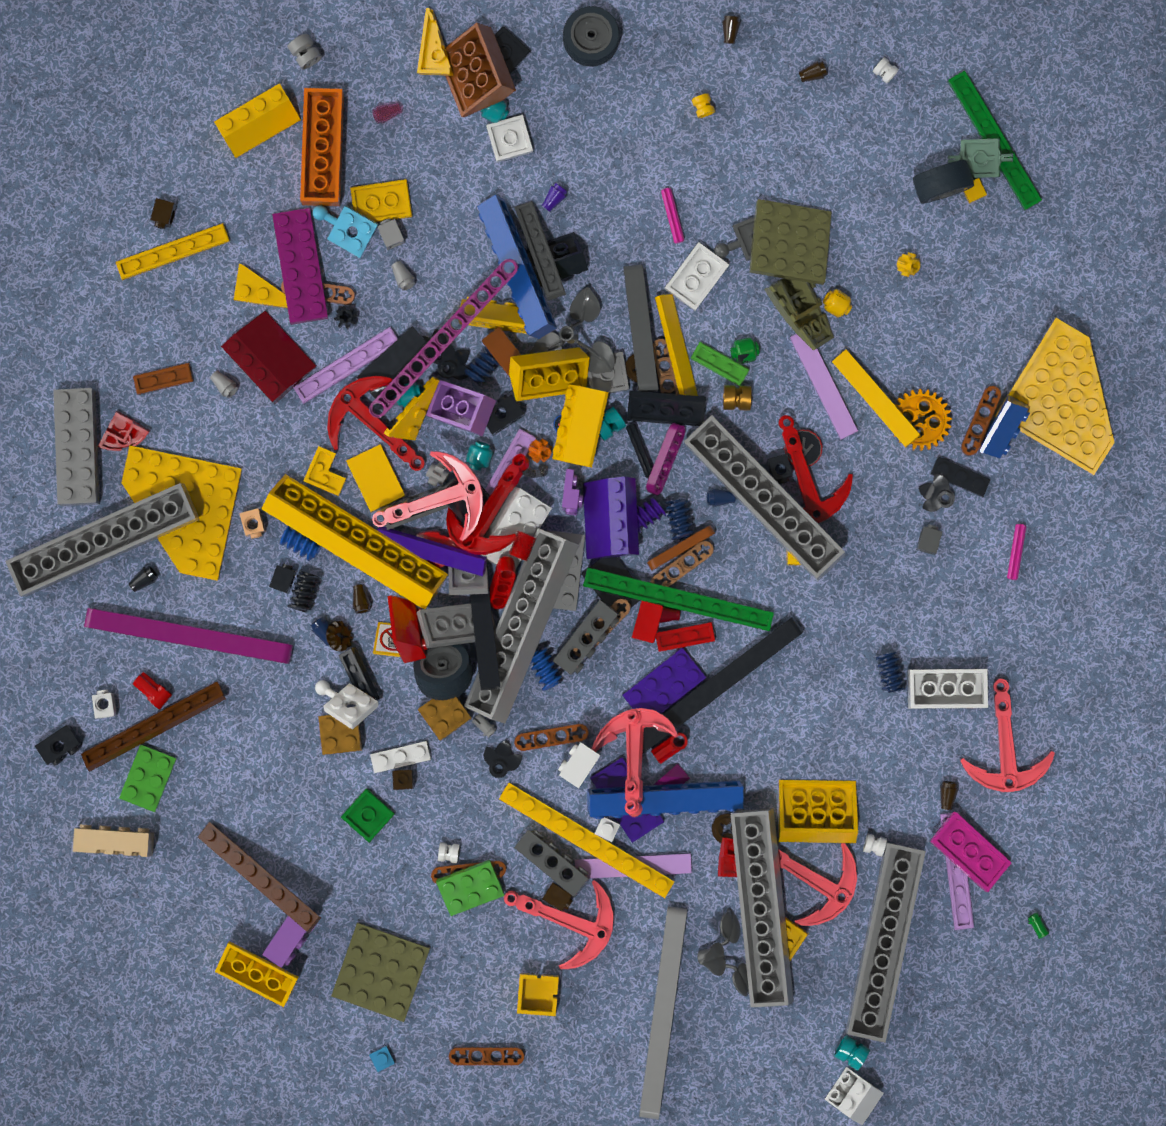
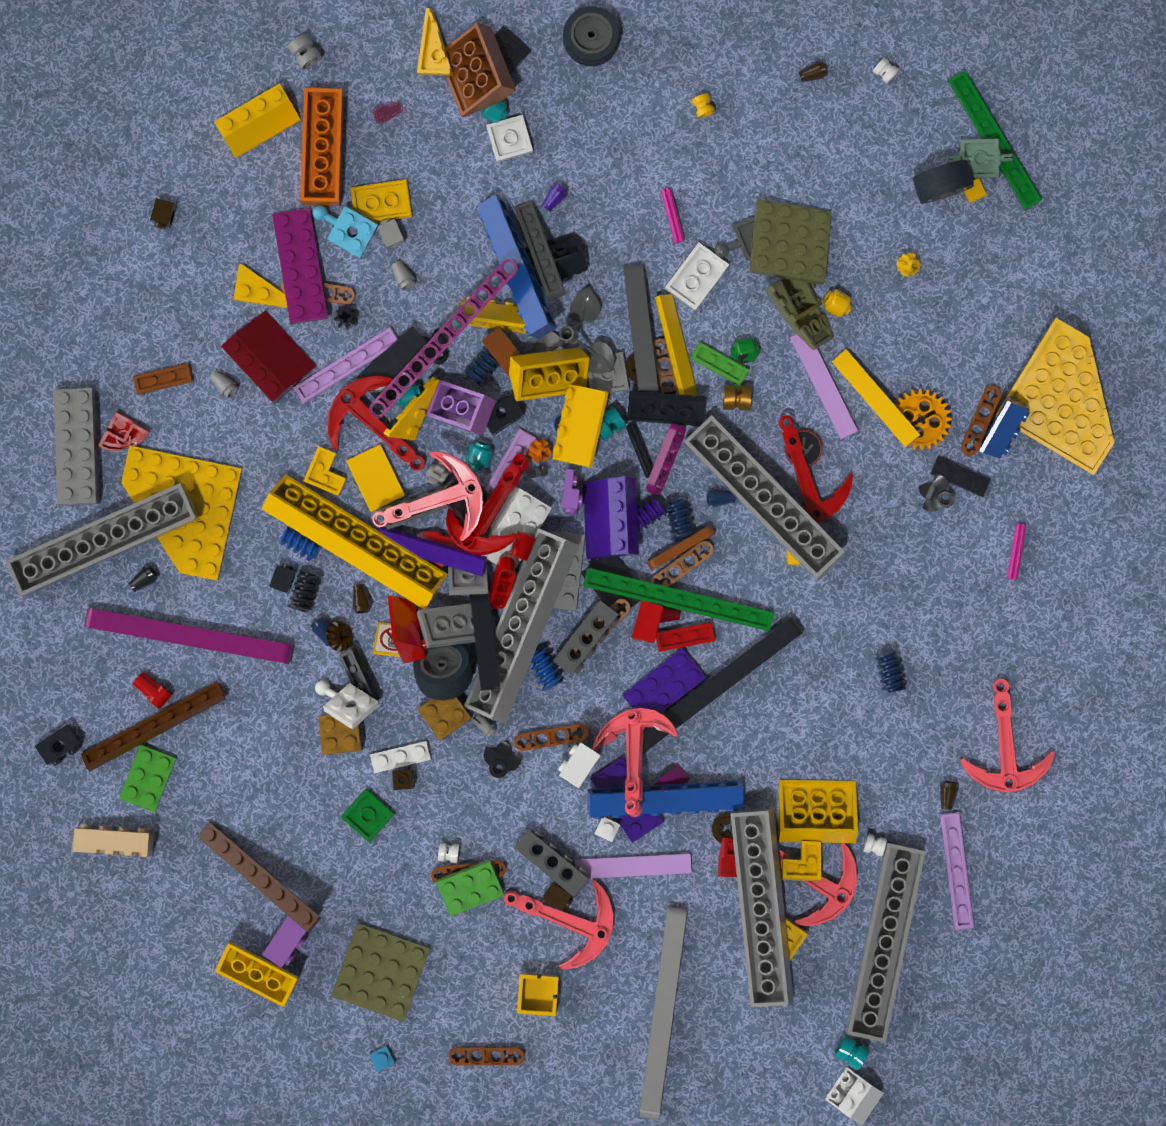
white brick [92,690,117,719] -> none
yellow tile [116,223,230,281] -> none
light nougat brick [239,508,266,539] -> none
black plate [437,344,471,380] -> none
yellow plate [499,783,674,899] -> none
red piece [651,732,688,764] -> none
dark grey plant [697,908,749,997] -> none
dark brown cone [722,16,741,44] -> none
black brick [767,454,793,484] -> none
white brick [907,669,988,709] -> none
dark grey brick [916,525,942,555] -> none
dark pink plate [930,812,1011,892] -> none
green pin [1028,913,1049,939] -> none
none -> yellow plate [782,841,821,881]

